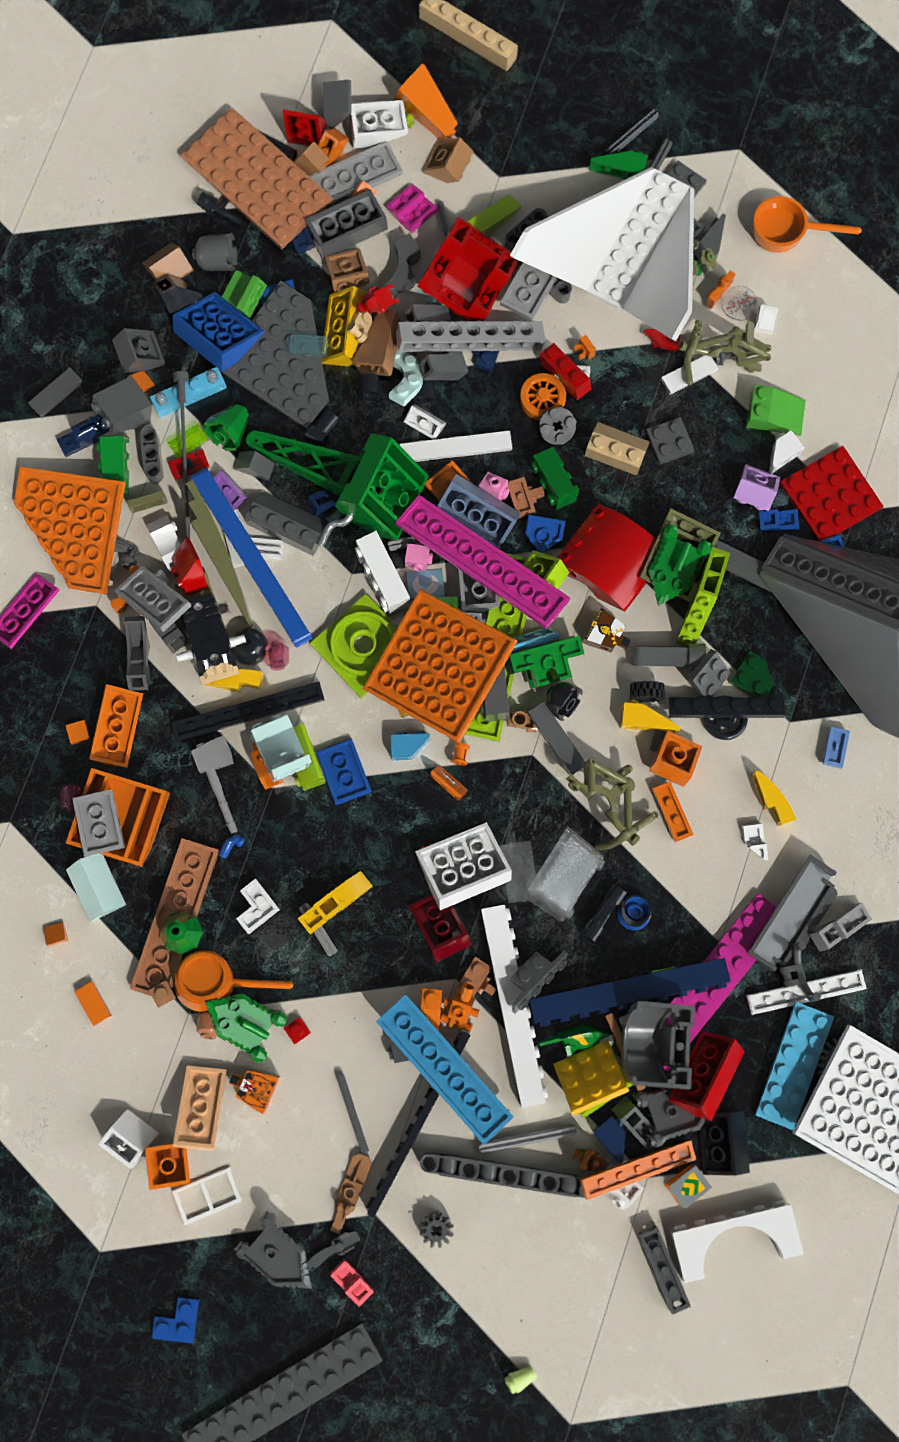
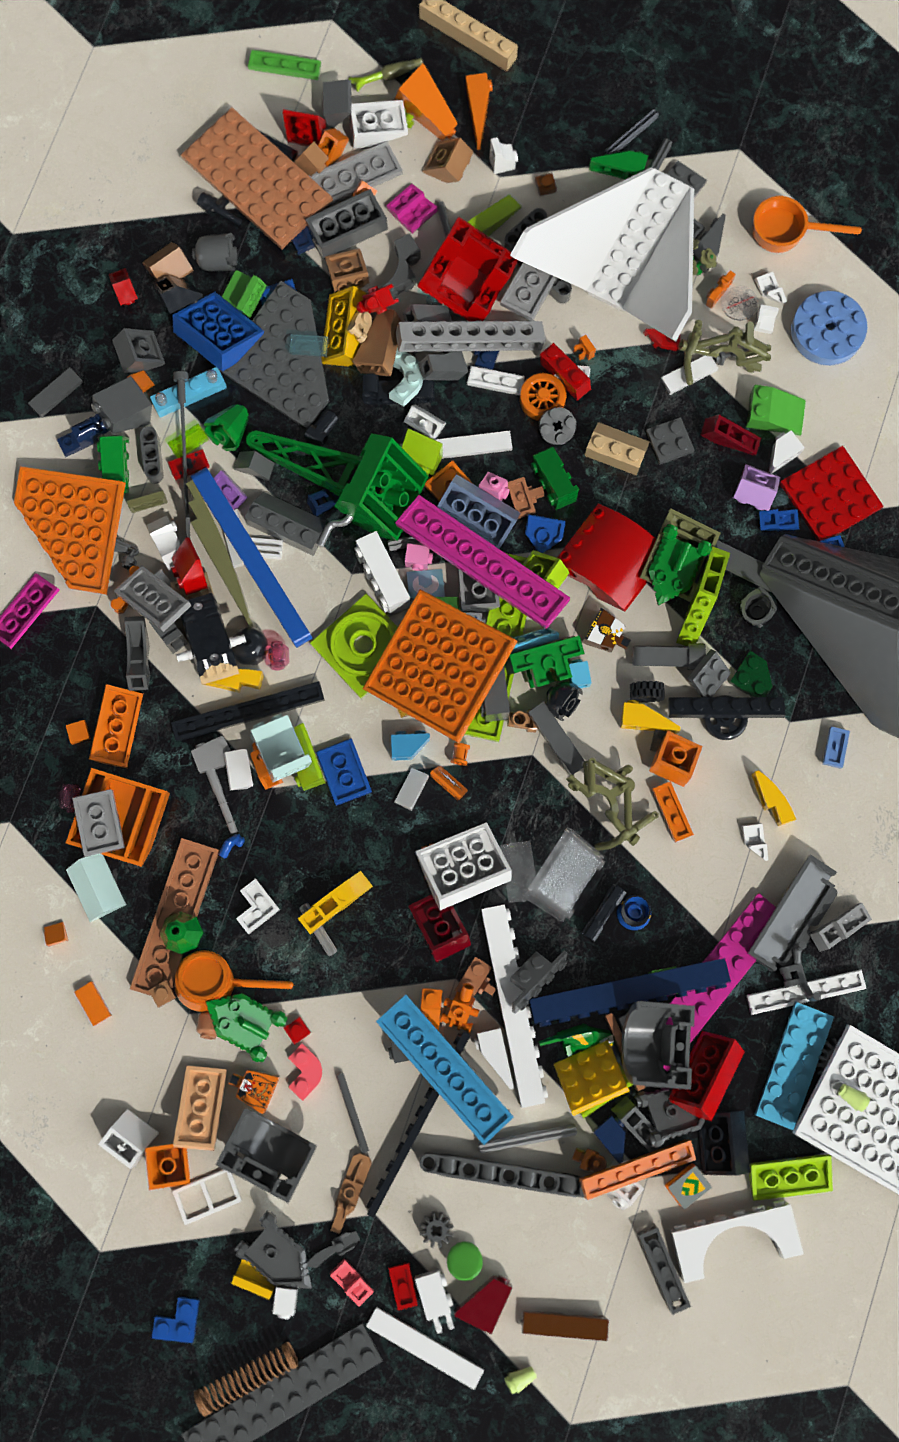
none -> red slope [109,268,138,305]
none -> medium nougat piece [194,1342,298,1417]
none -> dark grey piece [215,1109,317,1203]
none -> white slope [224,749,253,790]
none -> yellow panel [231,1259,275,1299]
none -> bright green plate [248,50,322,80]
none -> white brick [273,1285,298,1319]
none -> coral plate [288,1043,322,1101]
none -> olive piece [349,58,423,92]
none -> white tile [366,1307,484,1389]
none -> red plate [389,1262,418,1310]
none -> white slope [395,768,429,811]
none -> lime slope [402,428,443,476]
none -> white hinge [415,1269,454,1334]
none -> bright green piece [447,1241,483,1281]
none -> dark red slope [454,1275,513,1335]
none -> orange slope [465,73,492,150]
none -> white tile [467,366,525,396]
none -> white slope [474,1028,514,1089]
none -> white arch [490,137,518,174]
none -> reddish brown slope [522,1311,609,1341]
none -> reddish brown plate [535,173,557,196]
none -> medium azure brick [569,659,592,688]
none -> dark red slope [701,414,761,455]
none -> dark grey helmet [740,587,777,628]
none -> lime slope [749,1154,833,1201]
none -> white slope [755,272,787,304]
none -> medium blue piece [791,291,867,365]
none -> yellowish green cone [837,1084,870,1112]

